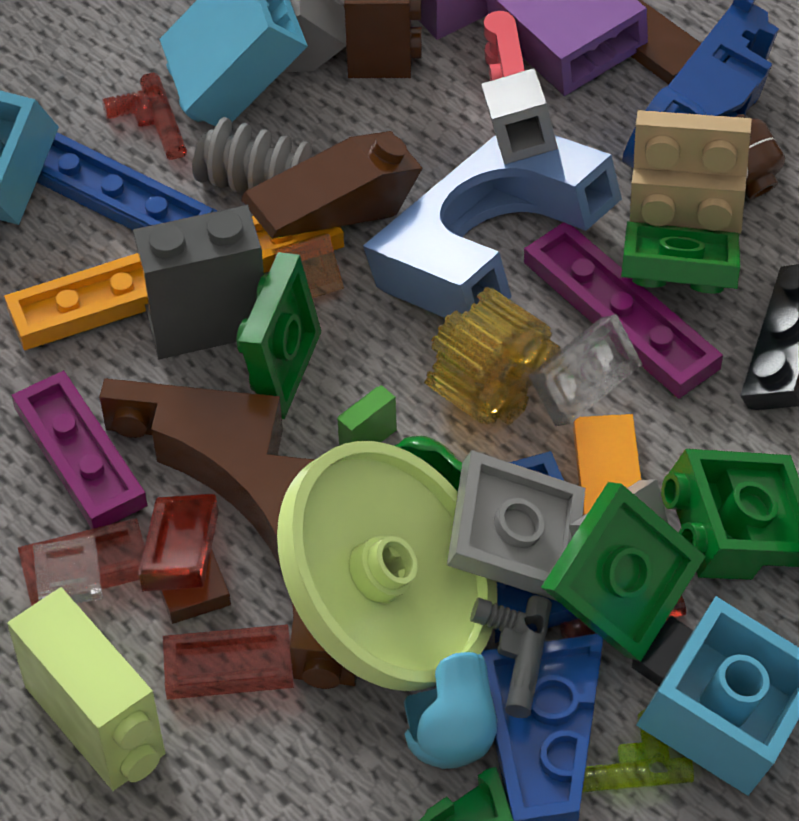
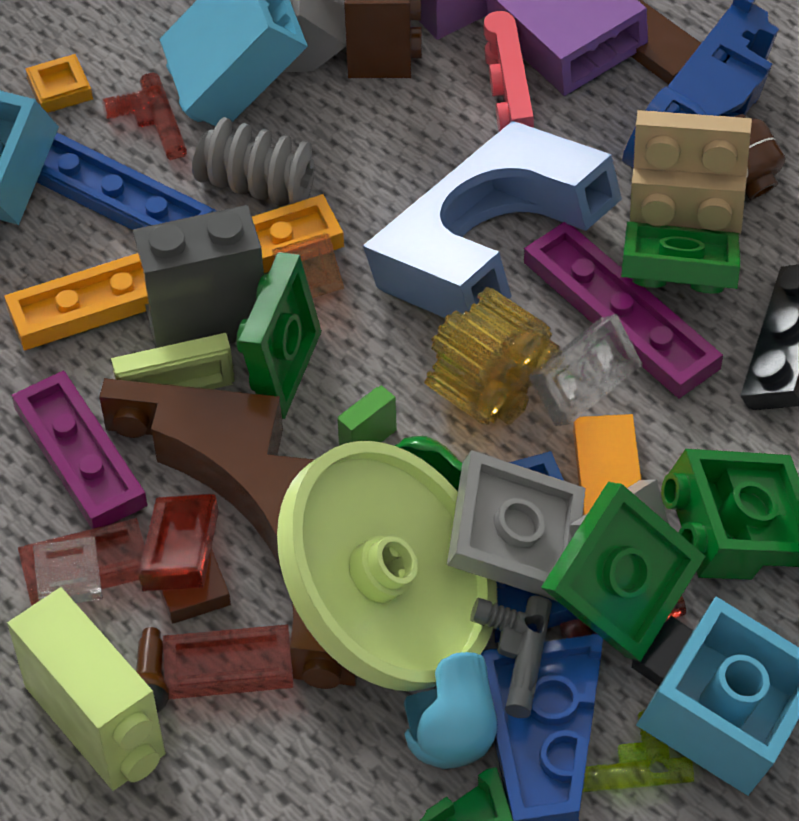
reddish brown slope [241,131,423,239] -> none
light grey brick [481,68,558,164] -> none
none -> light orange tile [25,54,93,113]
none -> yellowish green tile [111,333,235,389]
none -> reddish brown piece [136,627,169,713]

